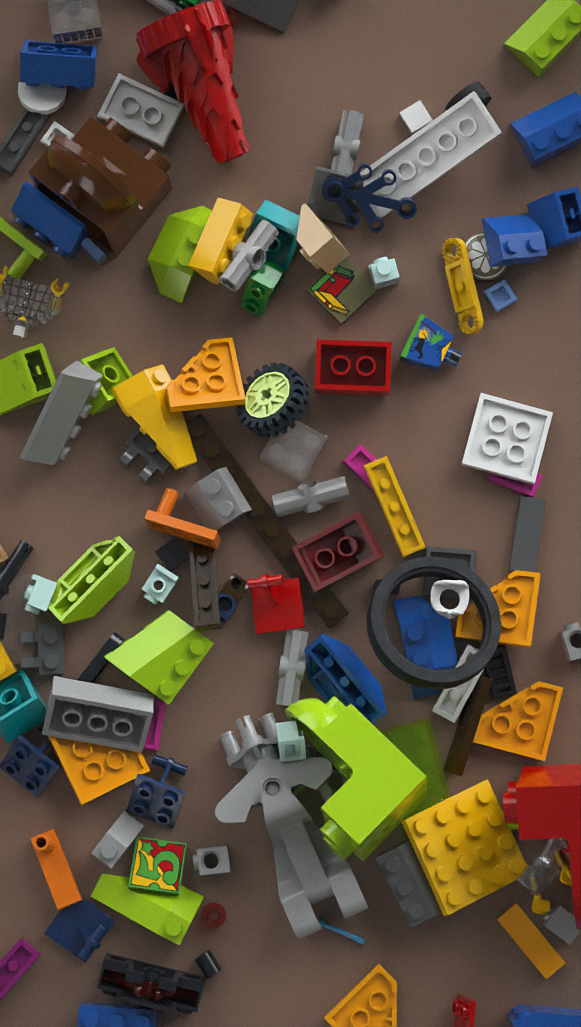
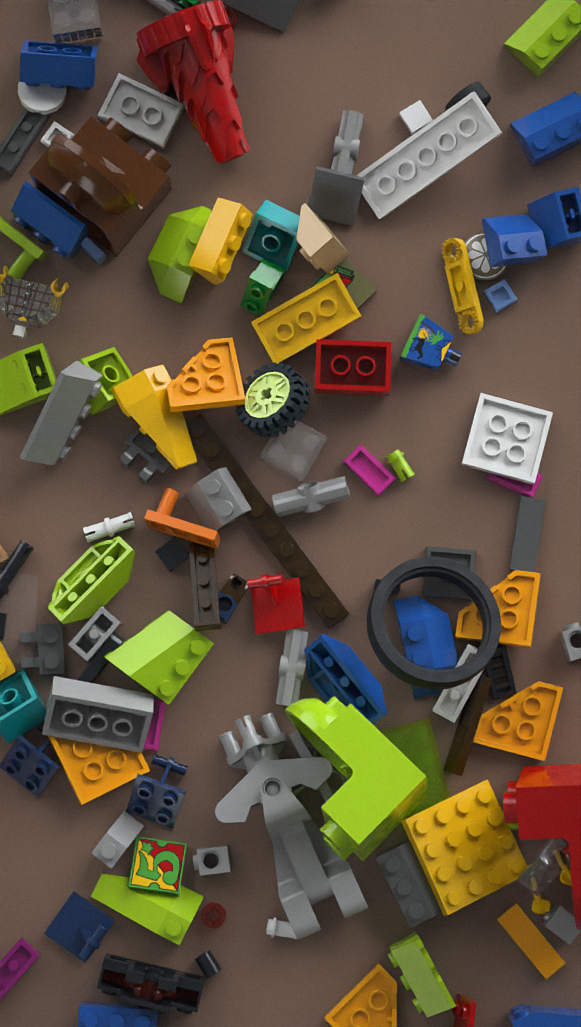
light aqua brick [23,574,57,615] -> none
orange piece [30,829,83,910] -> none
light aqua brick [142,564,180,605] -> none
light grey piece [219,220,279,292] -> none
light aqua brick [276,721,306,762] -> none
dark red slope [292,512,385,592] -> none
dark azure hinge [317,917,366,945] -> none
dark blue plant [322,163,417,233] -> none
yellow tile [363,456,426,558] -> none
light aqua brick [368,257,400,289] -> none
white piece [430,580,469,619] -> none
none -> light grey brick [68,606,123,662]
none -> white pin [83,512,136,543]
none -> yellow plate [251,273,362,364]
none -> white pin [266,917,297,939]
none -> lime pin [386,449,415,482]
none -> lime wedge [387,931,456,1017]

